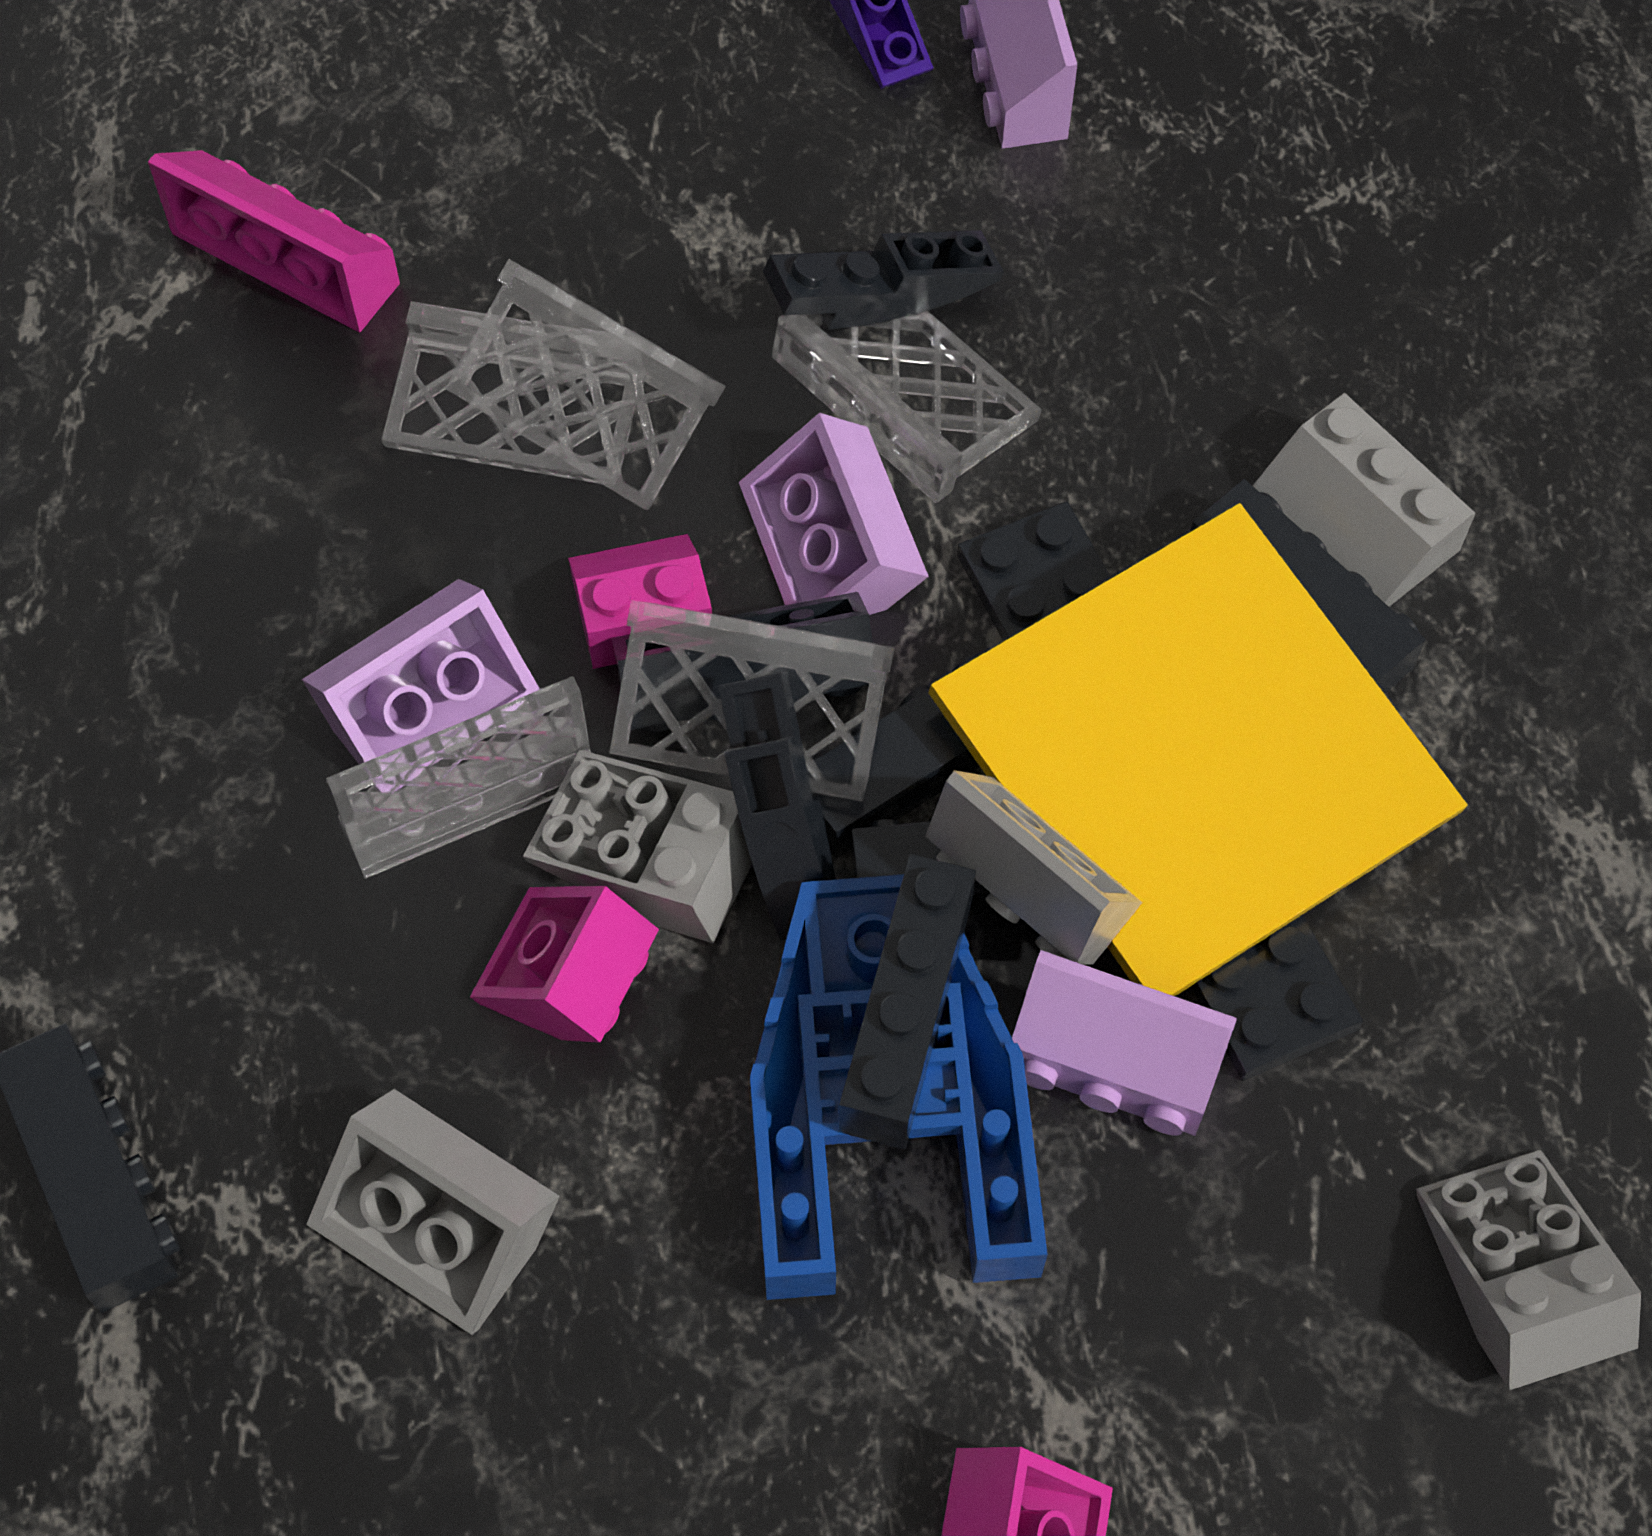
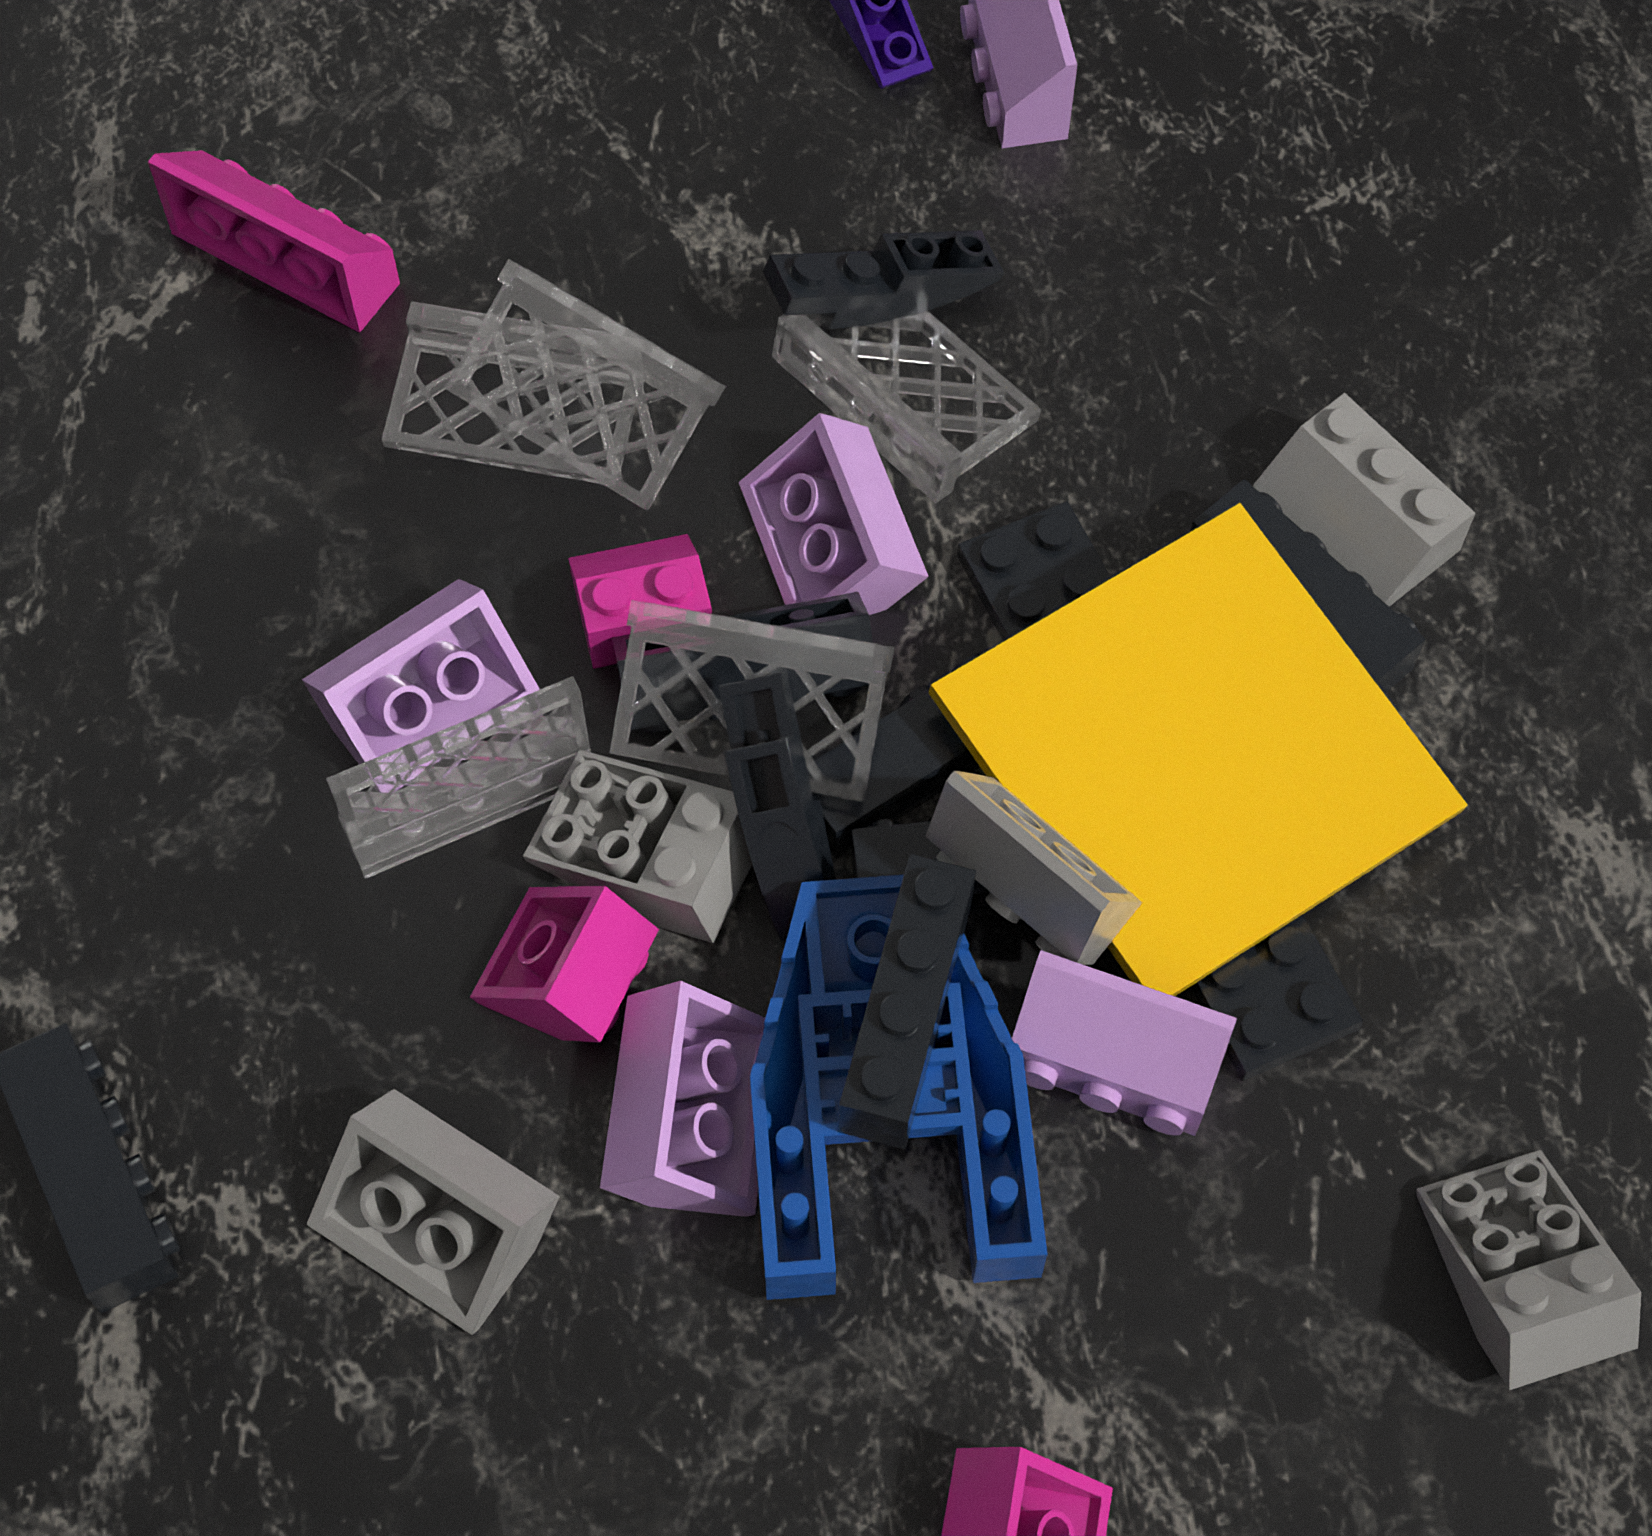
none -> lavender slope [600,981,765,1217]

